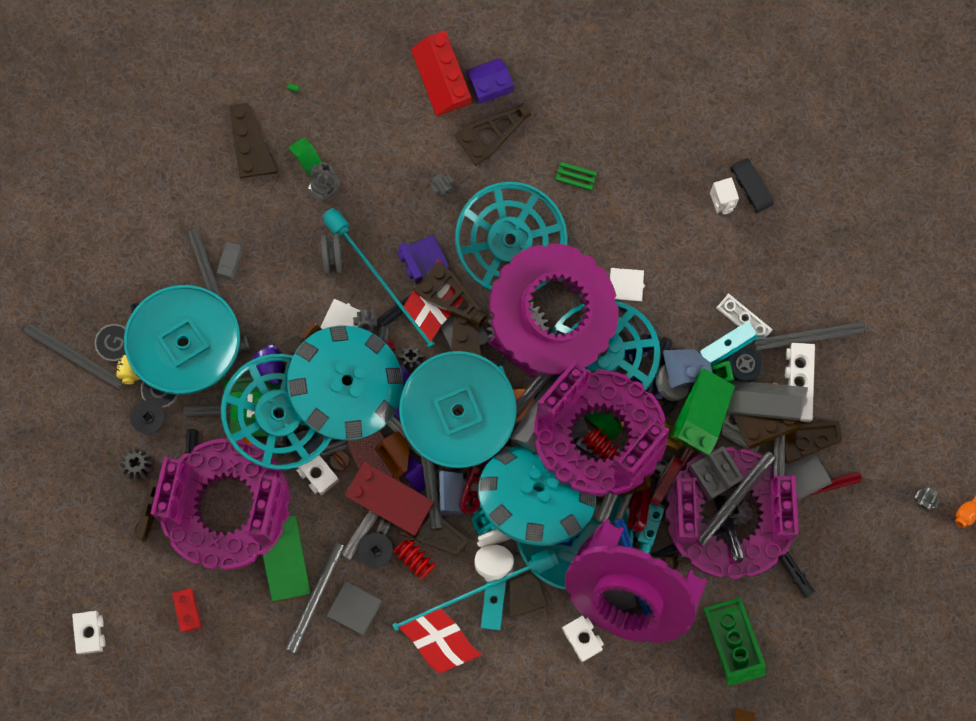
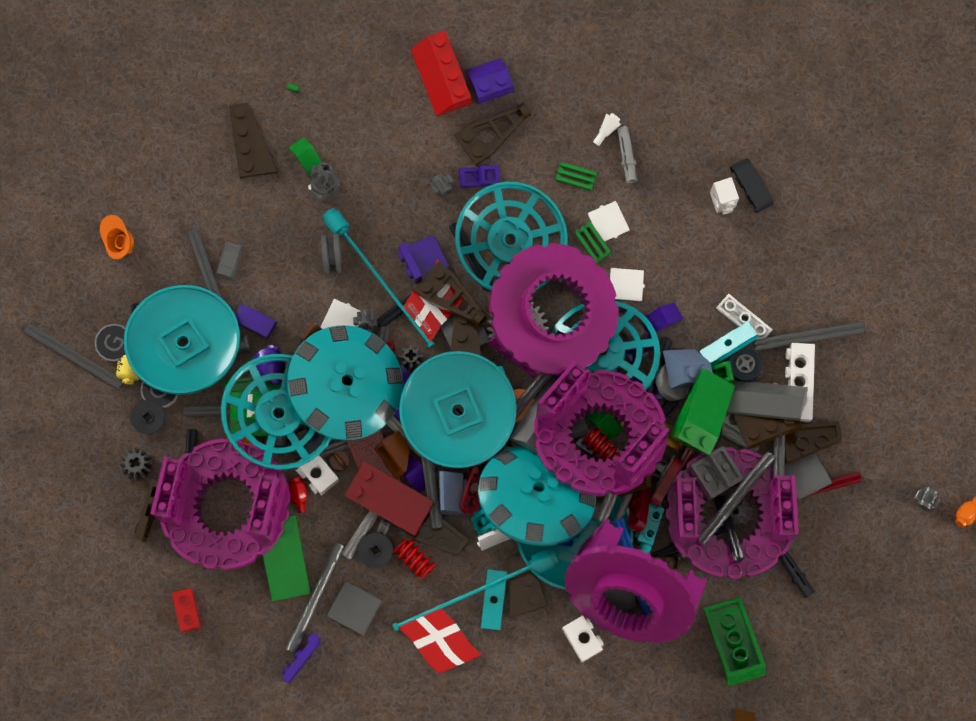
white brick [72,611,106,655] -> none
white tile [475,545,514,582] -> none
none -> orange piece [100,215,134,259]
none -> dark purple slope [235,304,277,339]
none -> dark purple plate [282,634,321,684]
none -> red plant [288,477,308,513]
none -> clear piece [407,302,432,336]
none -> black axle [449,222,492,290]
none -> dark purple slope [459,166,500,188]
none -> green tile [575,221,612,263]
none -> white piece [588,201,630,241]
none -> white cone [593,113,621,146]
none -> light grey pin [617,126,638,183]
none -> dark purple slope [641,303,683,336]

